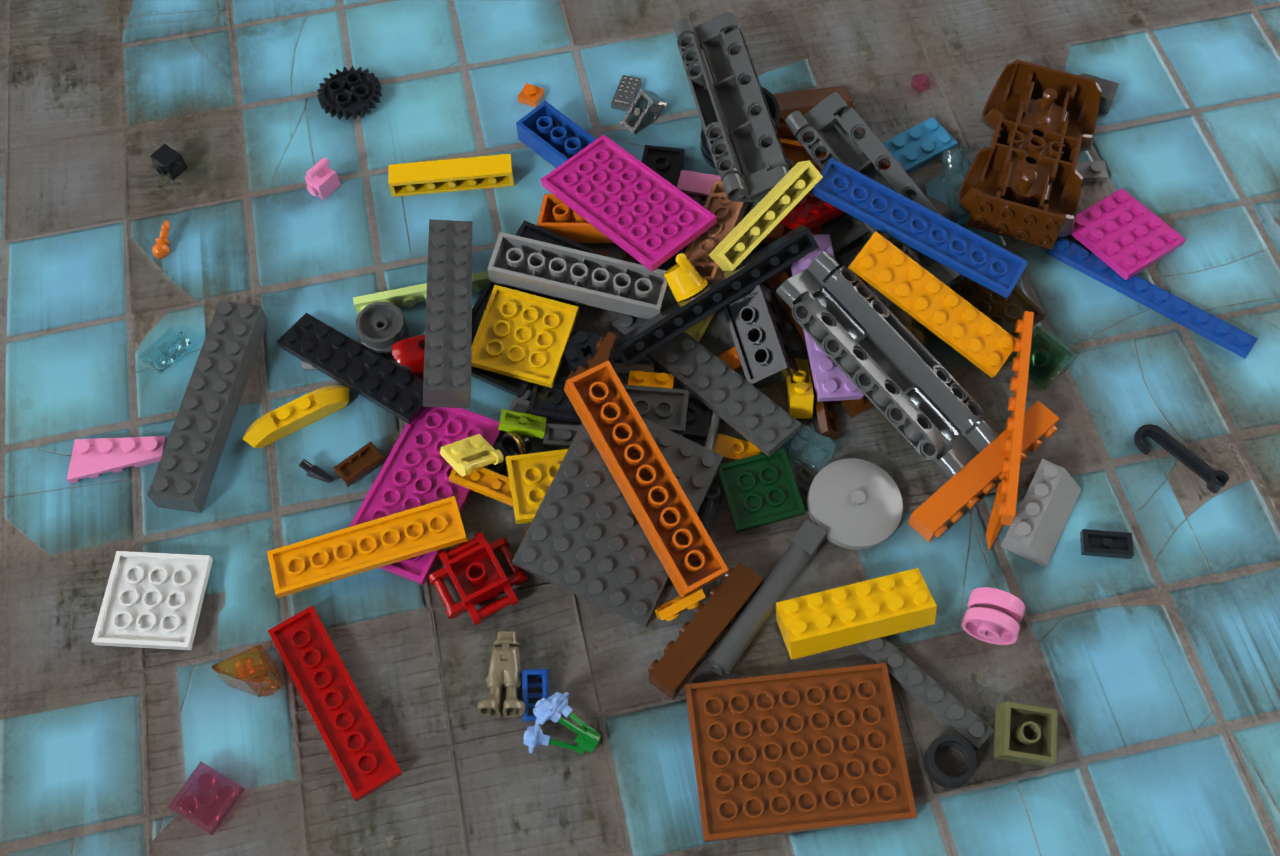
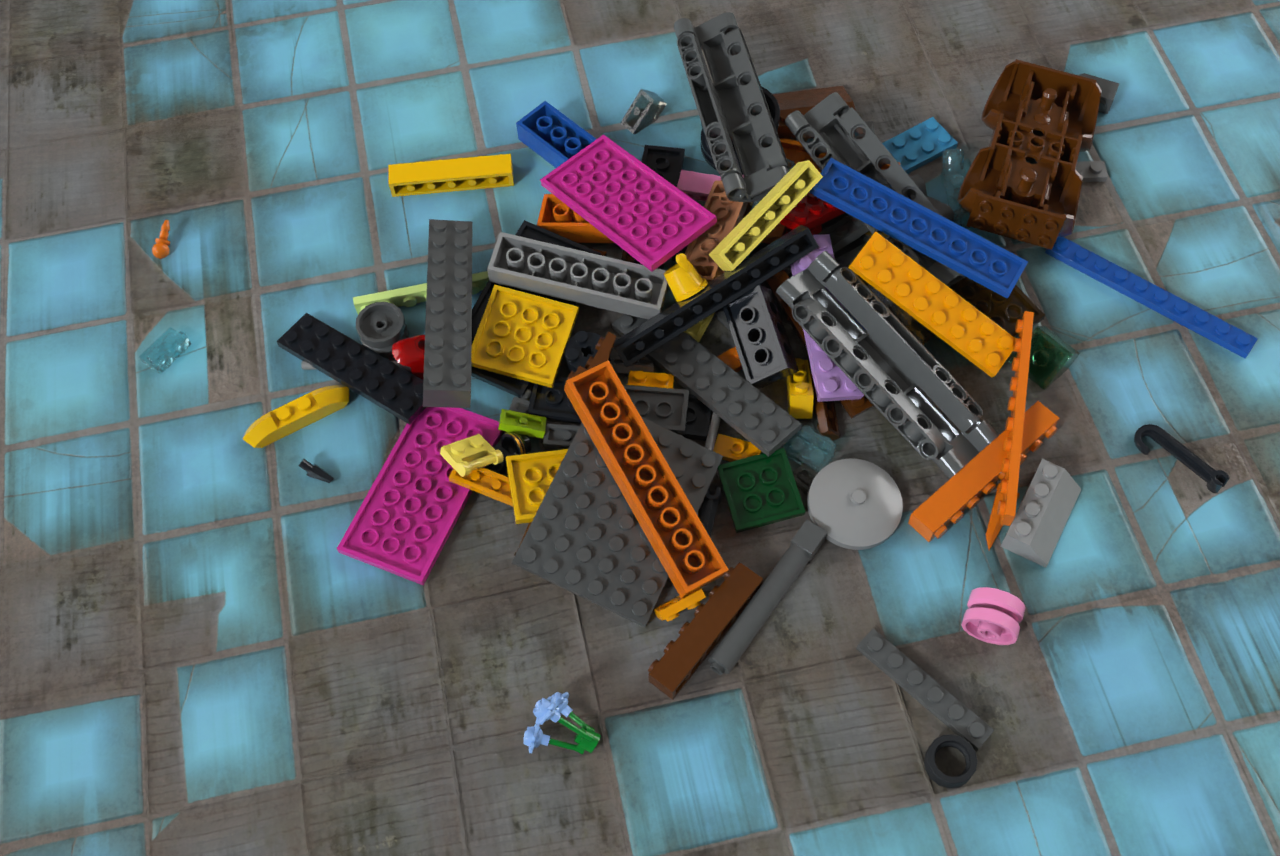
bright pink wing [67,436,168,484] -> none
white plate [91,551,213,650] -> none
dark grey brick [147,301,268,513] -> none
black brick [150,144,188,180] -> none
clear pink plate [168,762,245,836] -> none
clear orange slope [212,644,284,697] -> none
light orange plate [267,496,468,598] -> none
red plate [268,606,403,802] -> none
bright pink brick [304,157,341,200] -> none
black gear [317,66,382,120] -> none
reddish brown plate [333,441,385,487] -> none
red brick [428,532,528,626] -> none
dark tan piece [477,631,525,718] -> none
orange plate [518,83,544,108] -> none
blue slope [522,669,549,722] -> none
dark grey tile [611,75,641,112] -> none
dark orange plate [685,663,917,843] -> none
yellow brick [776,568,937,660] -> none
clear pink plate [911,74,931,92] -> none
olive brick [993,701,1058,767] -> none
dark pink plate [1071,188,1186,280] -> none
black plate [1080,529,1134,559] -> none

